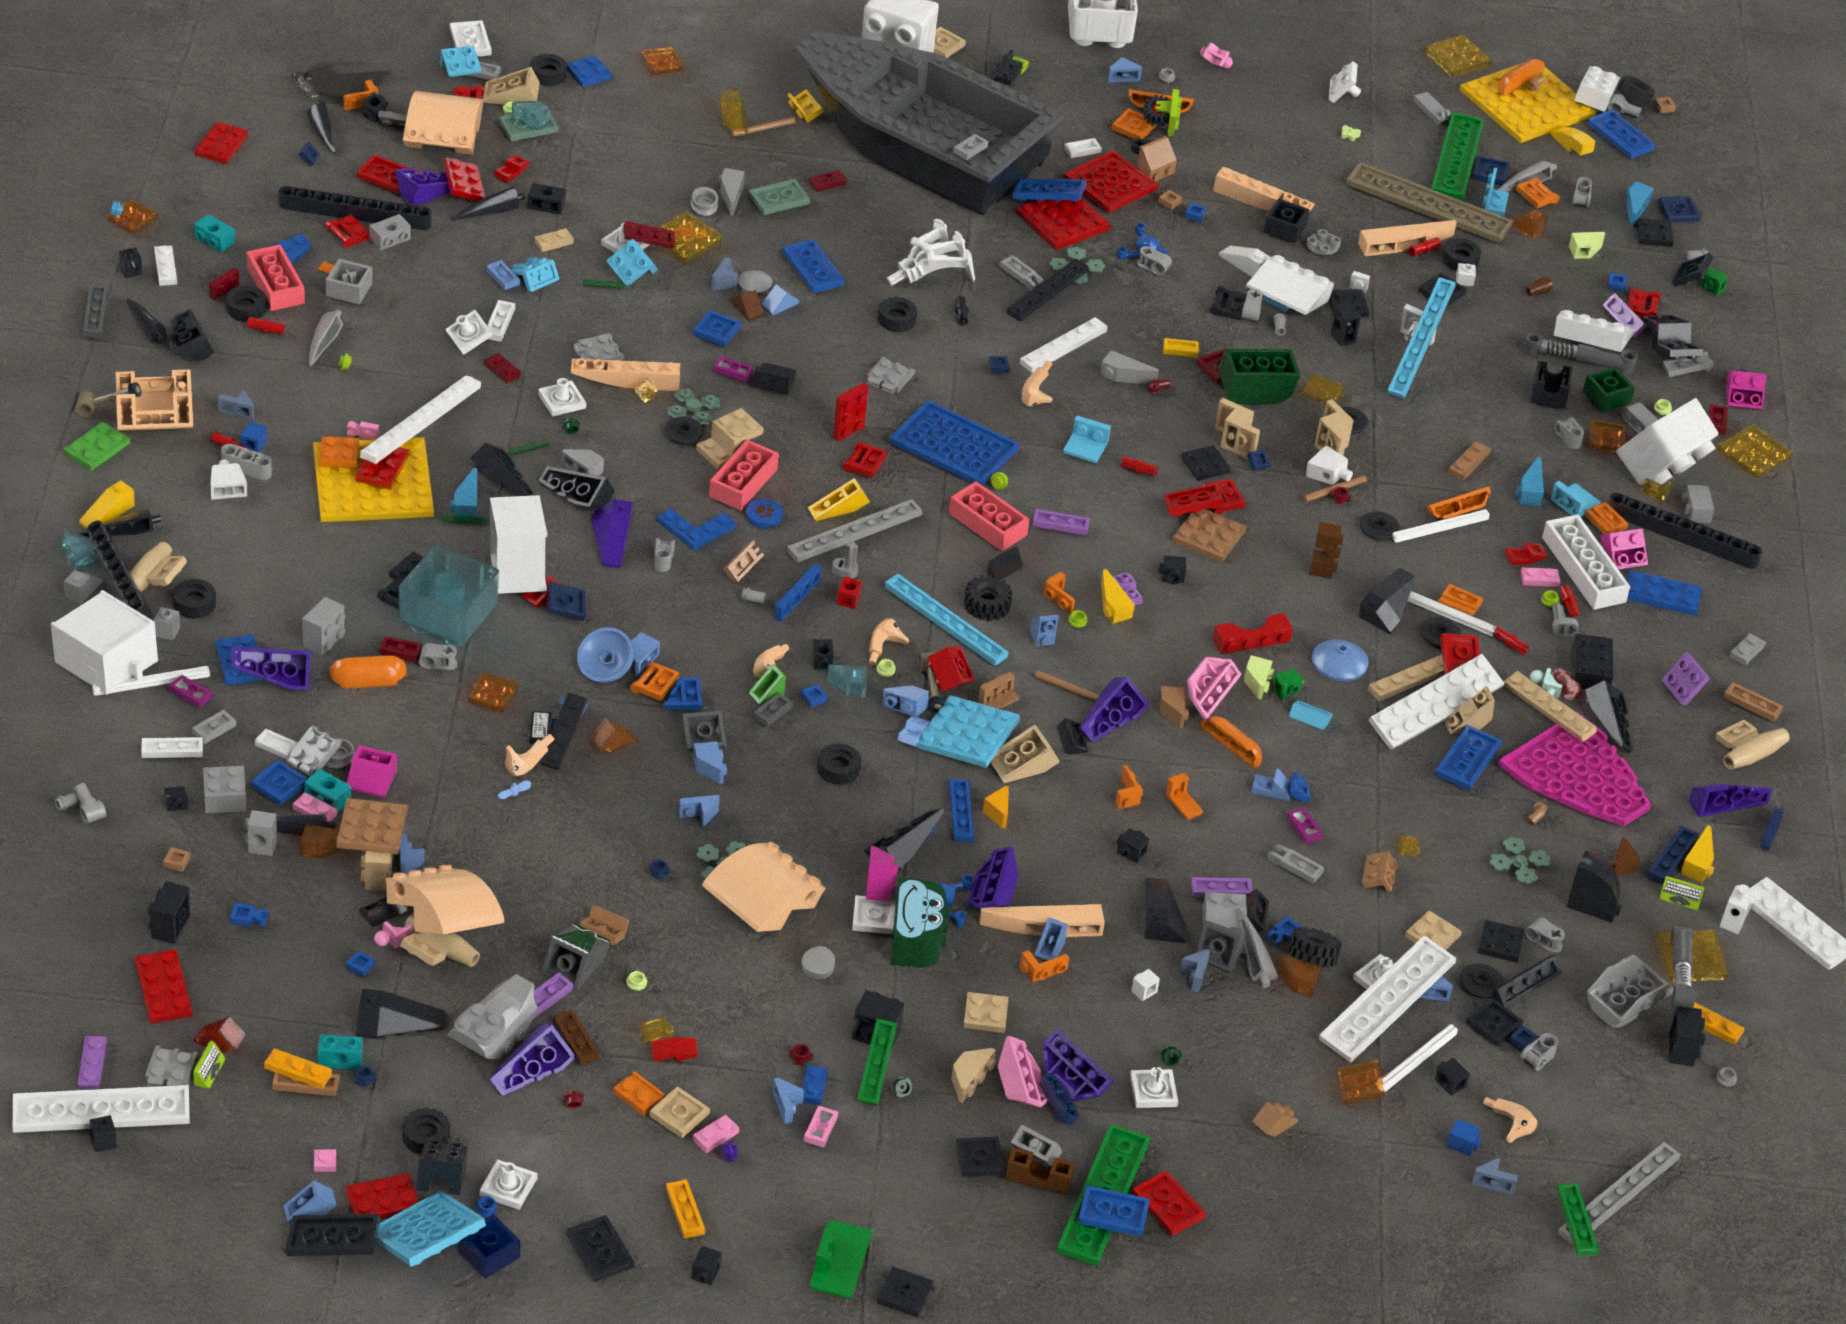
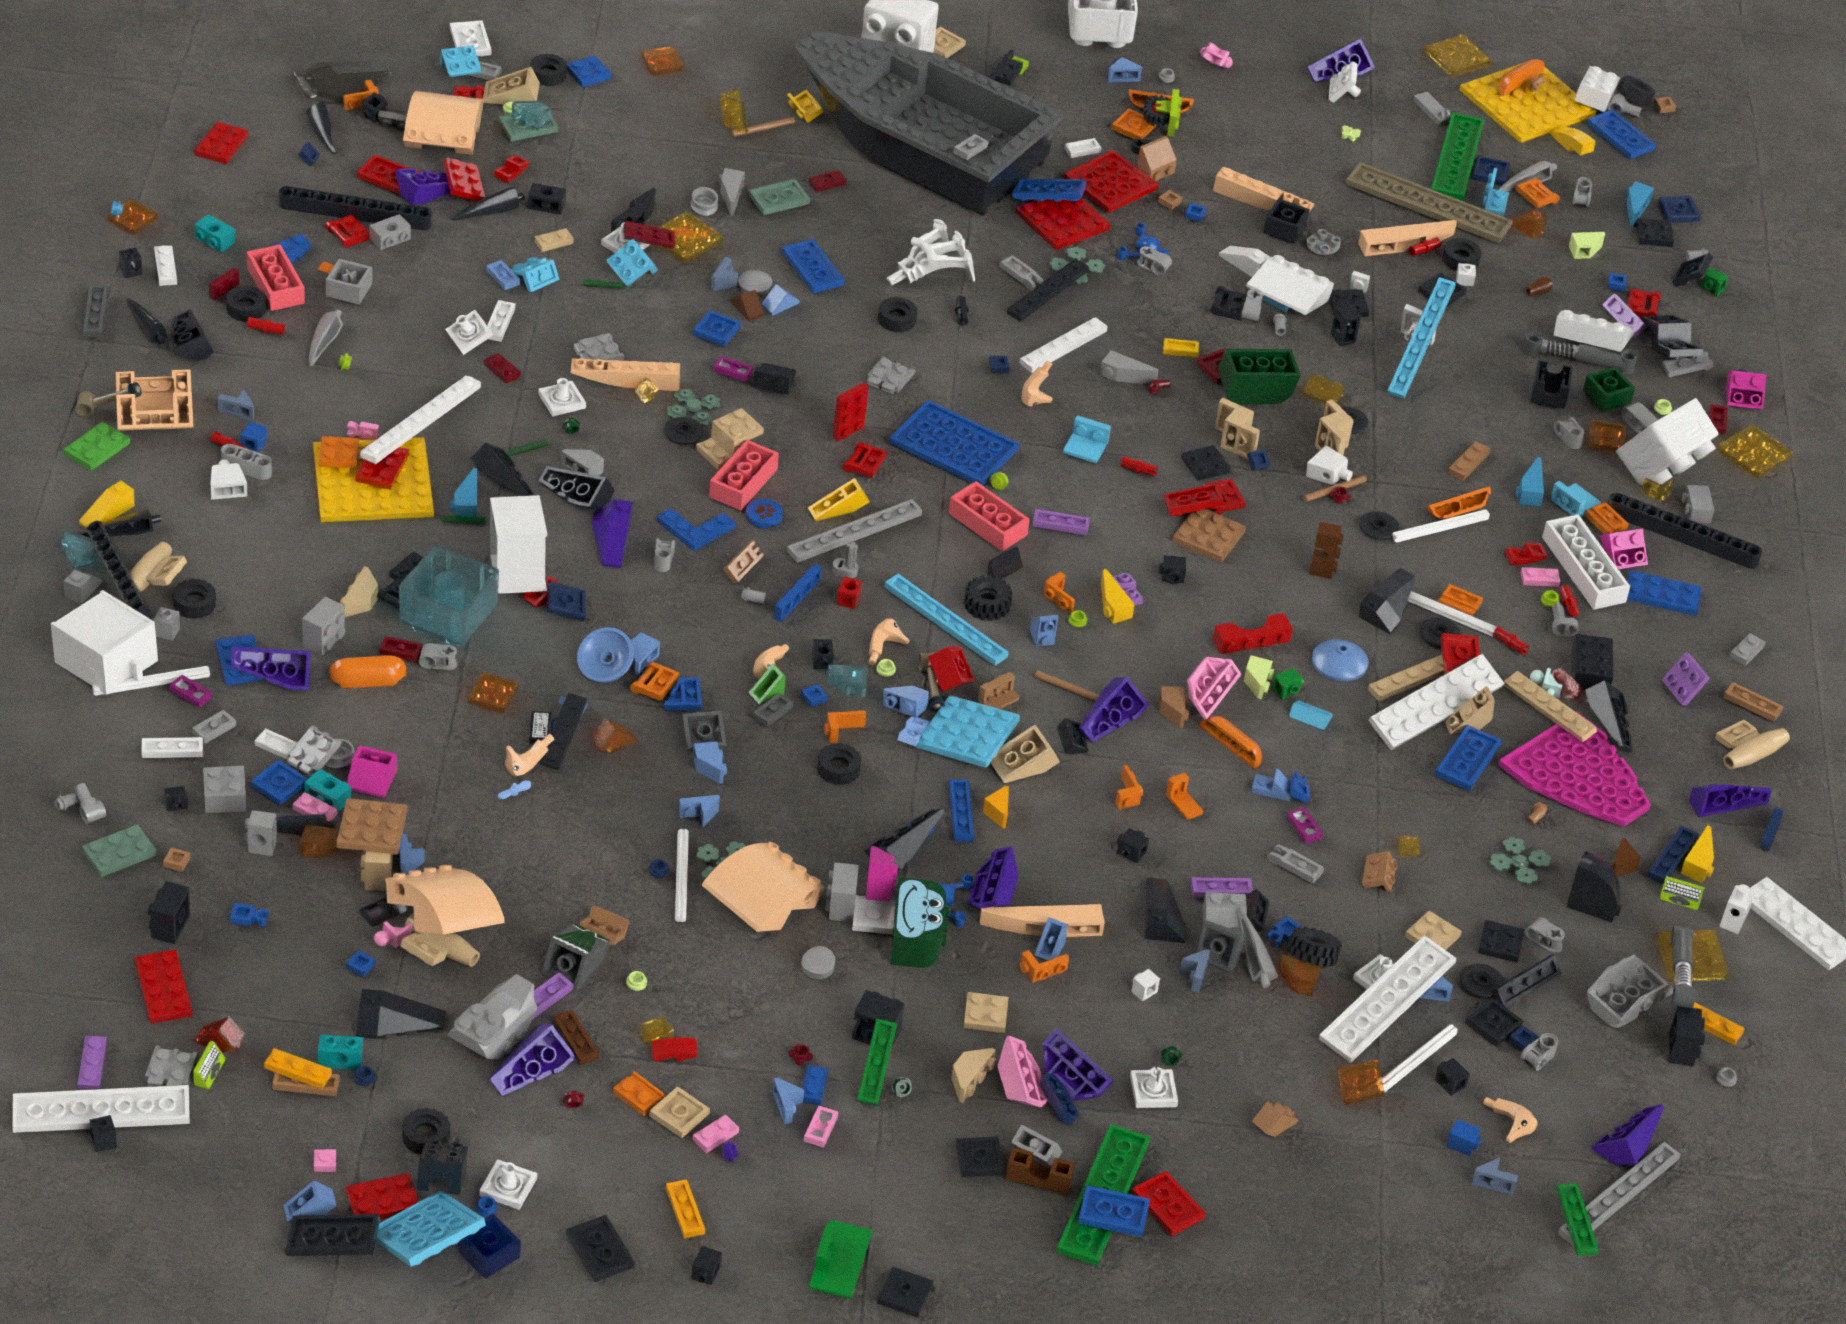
none -> sand green plate [82,824,156,877]
none -> tan slope [340,566,378,617]
none -> black slope [611,187,656,233]
none -> white axle [675,829,689,922]
none -> orange bracket [824,711,867,743]
none -> light grey brick [825,863,859,922]
none -> dark purple wedge [1307,39,1375,82]
none -> dark purple wedge [1591,1104,1664,1166]

